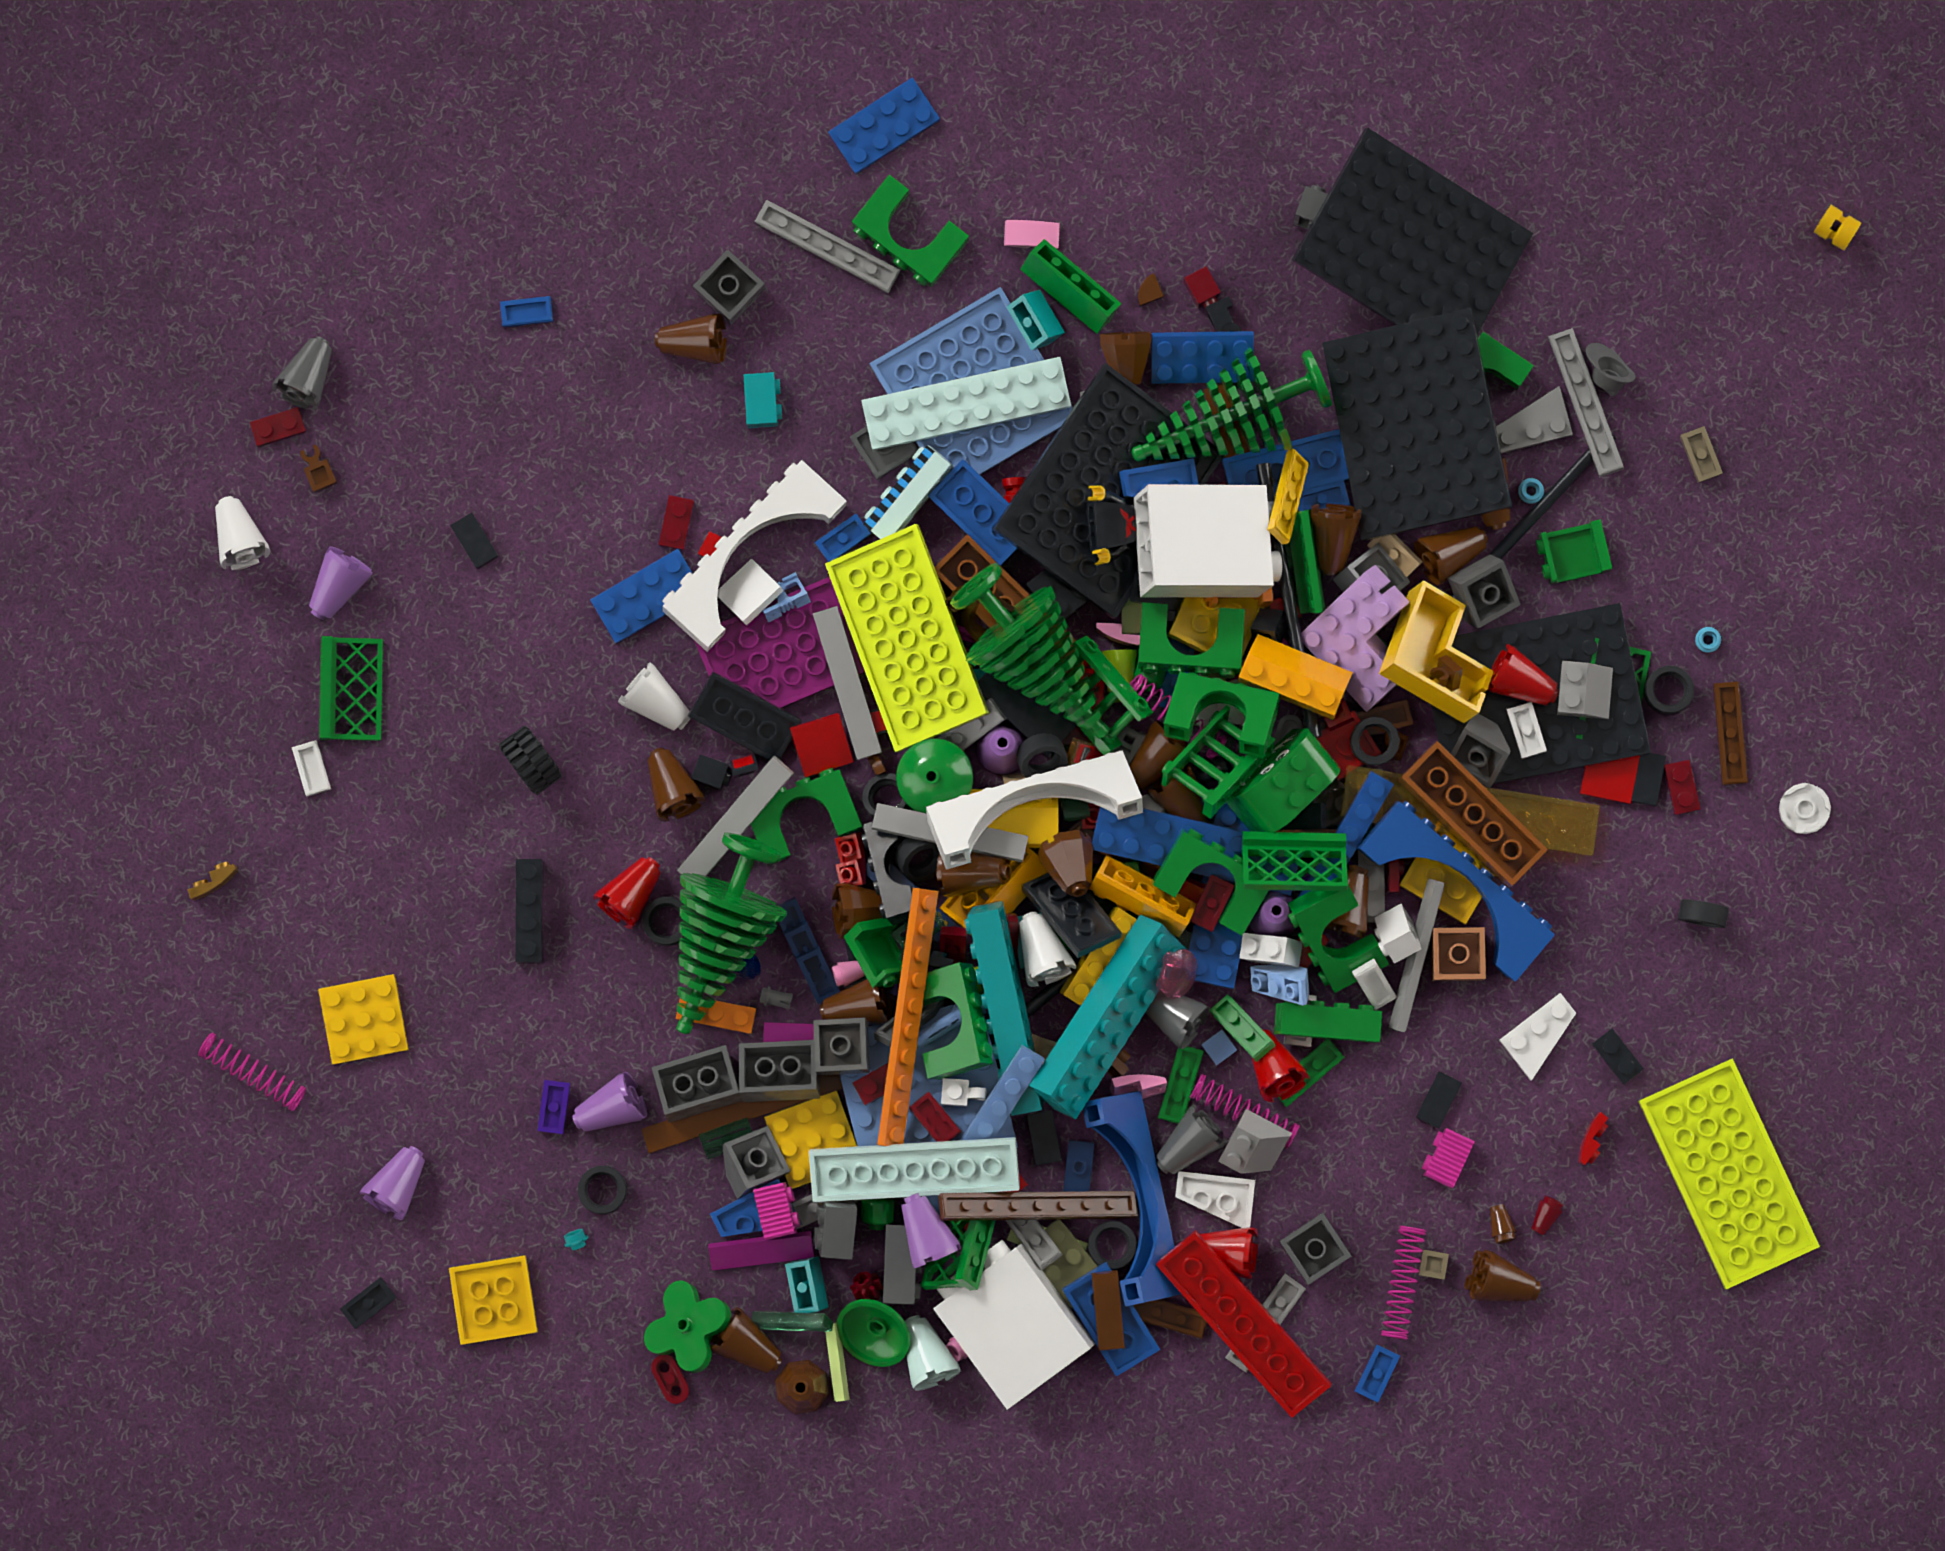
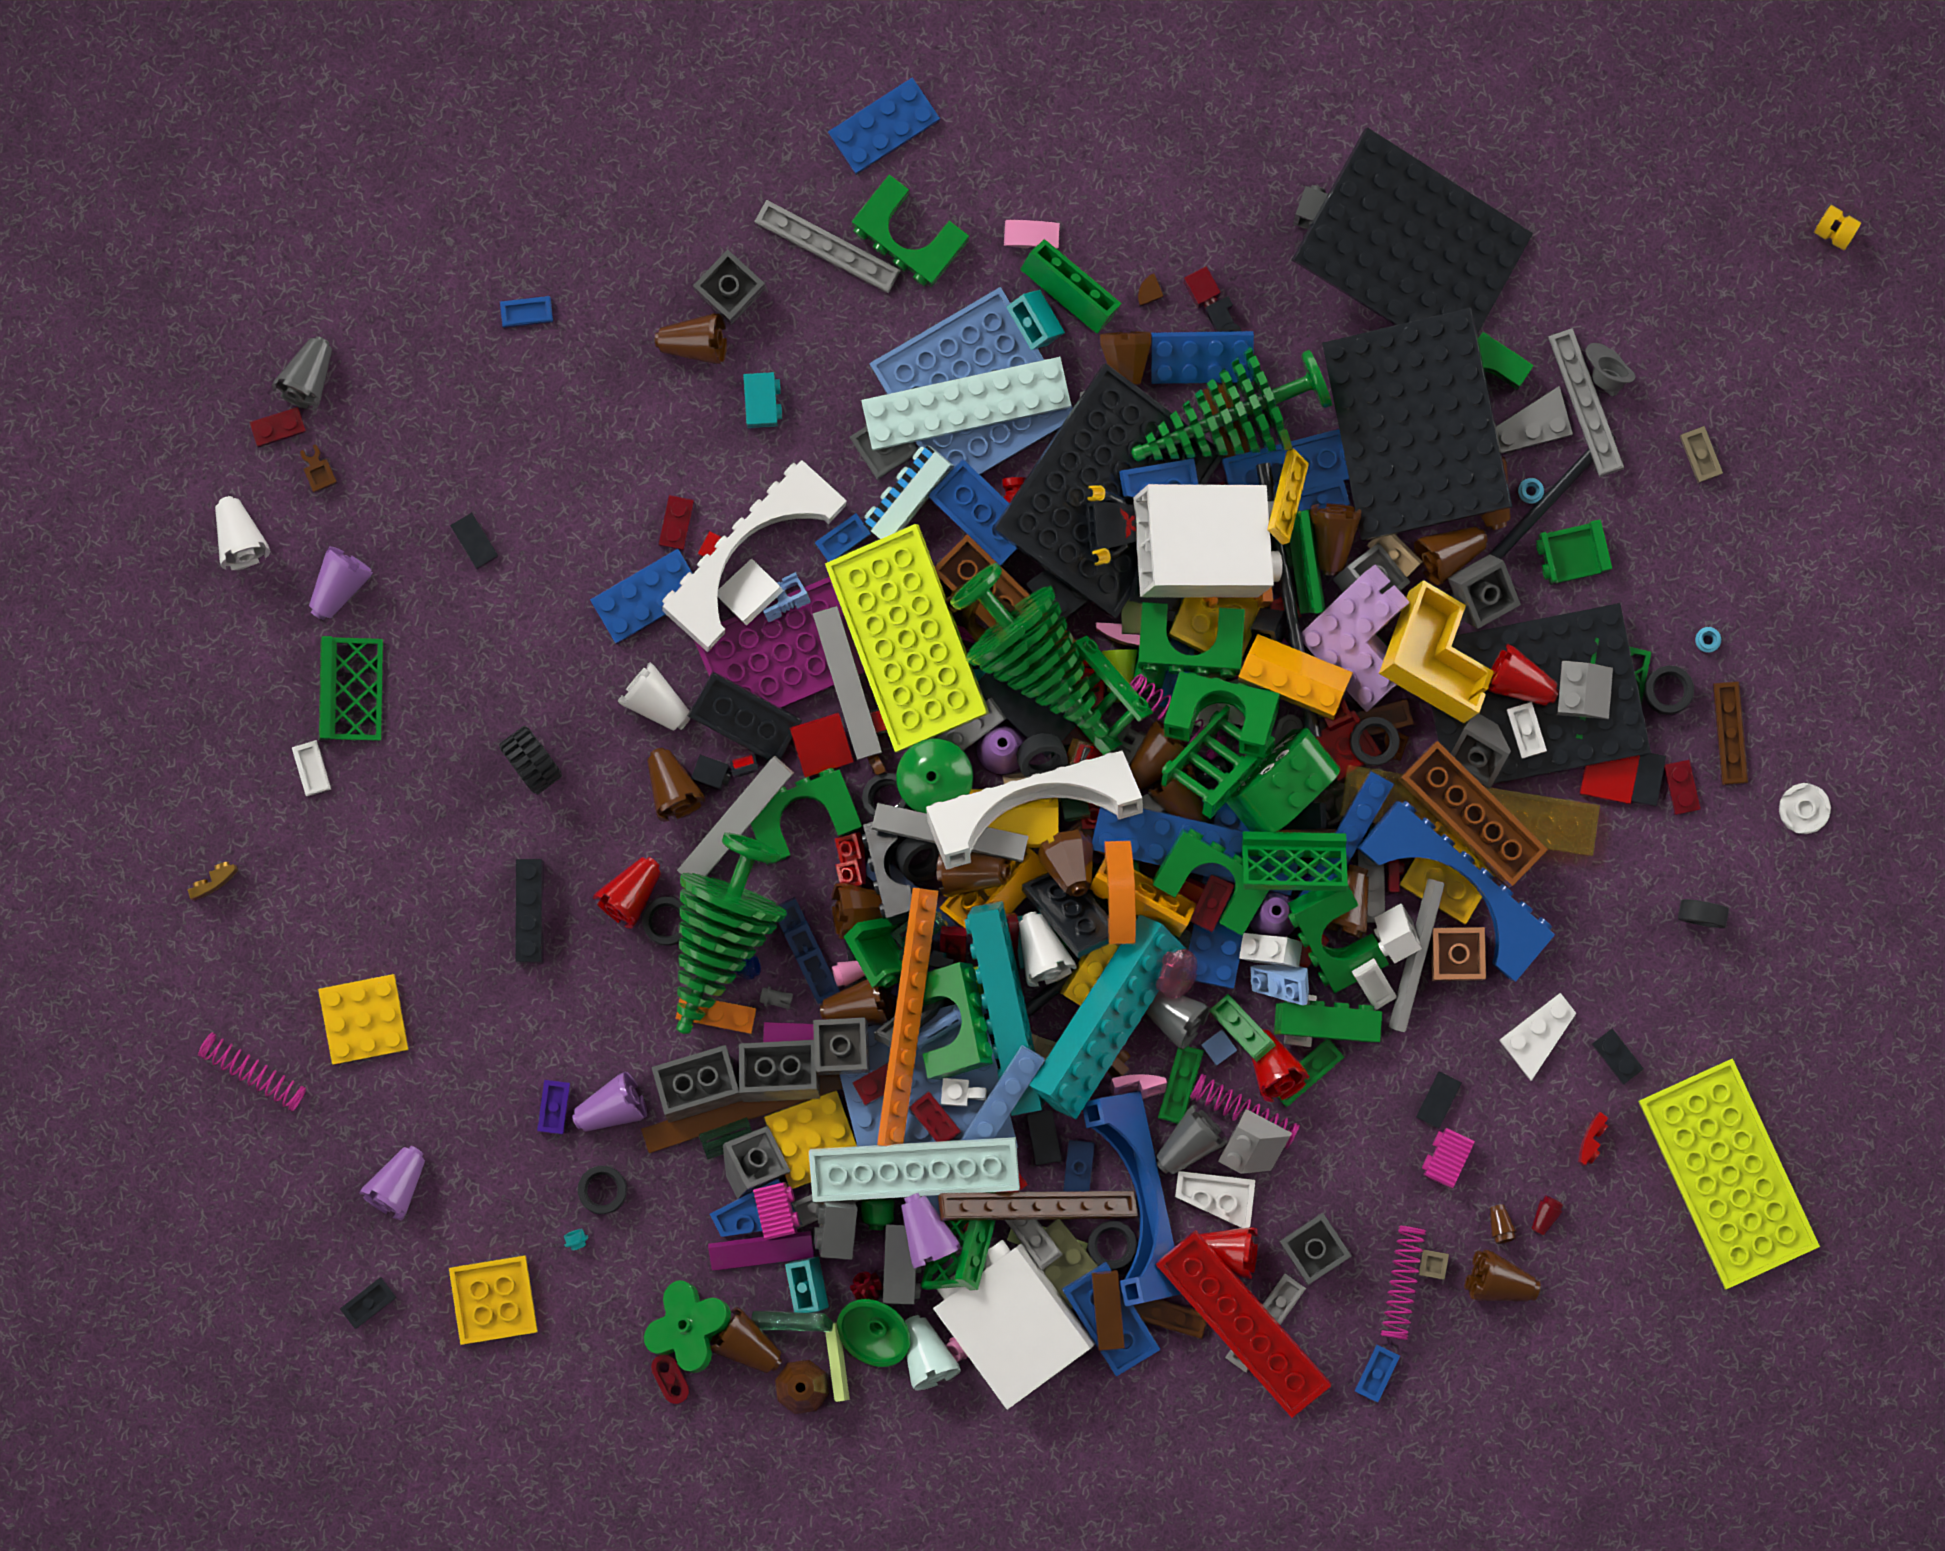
reddish brown tile [1429,655,1463,692] -> none
none -> orange slope [1104,841,1136,945]

